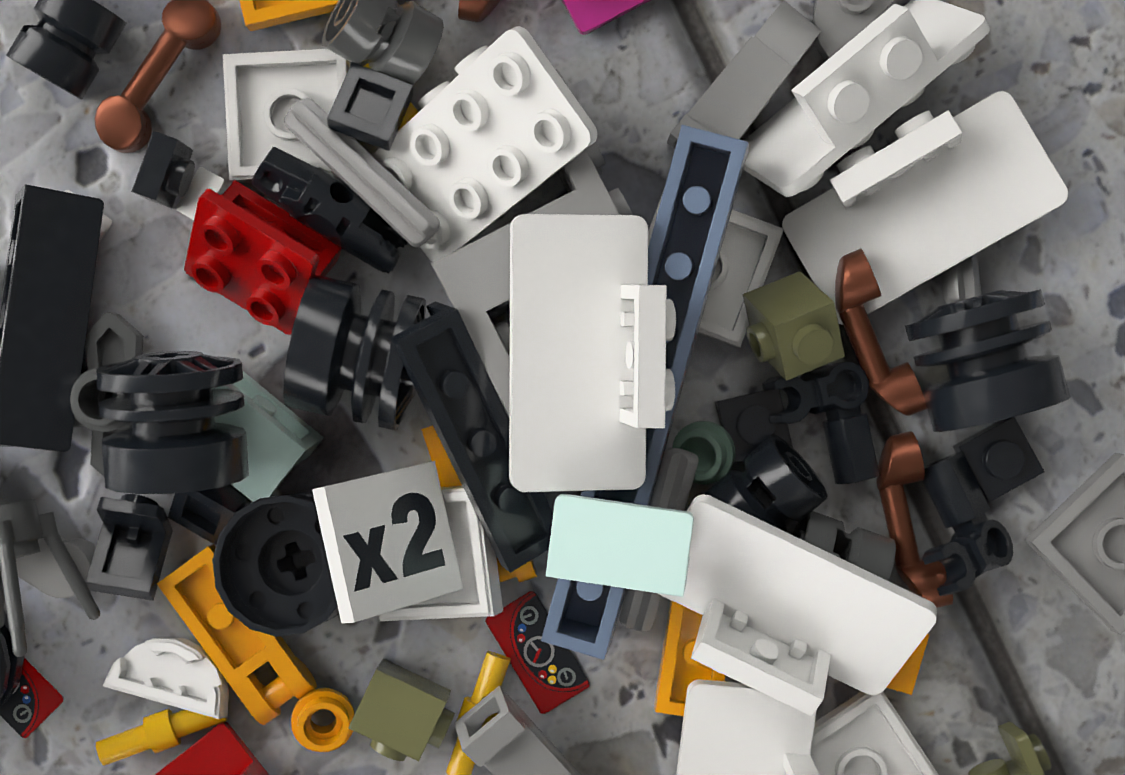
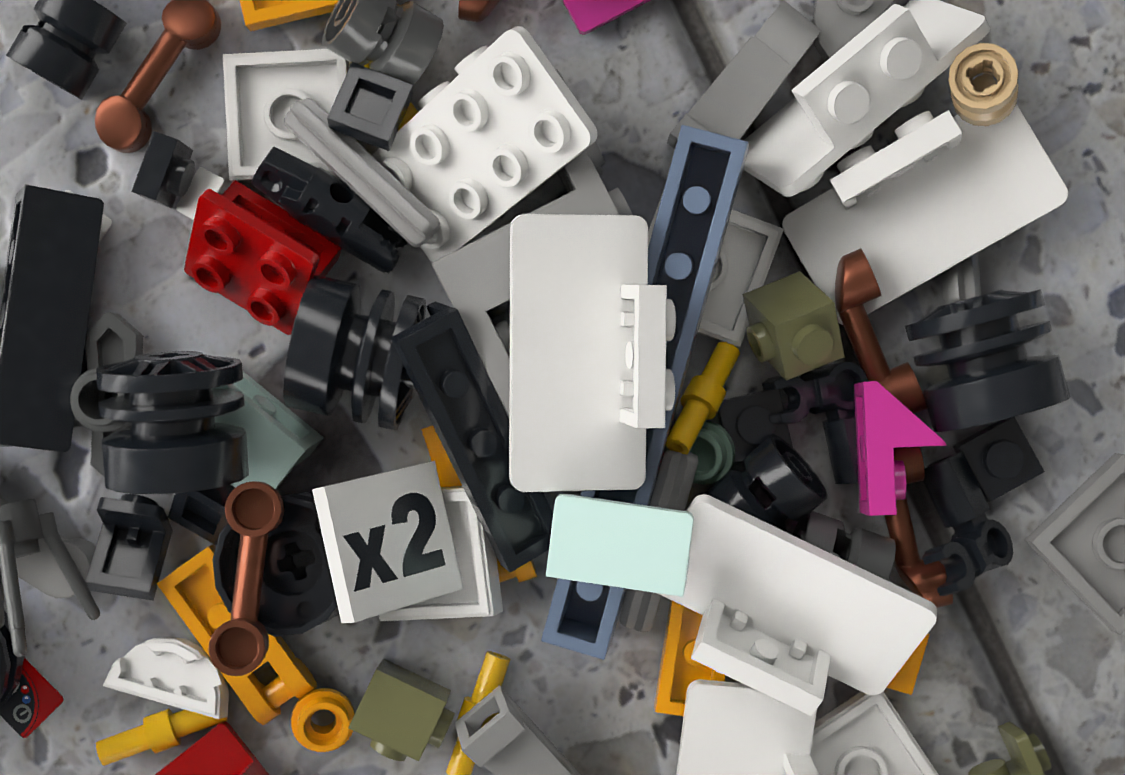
sticker [485,591,590,714] -> none
none -> copper bar [208,481,285,676]
none -> yellow bar [666,341,740,455]
none -> dark pink slope [854,381,946,516]
none -> tan wheel [948,43,1018,126]

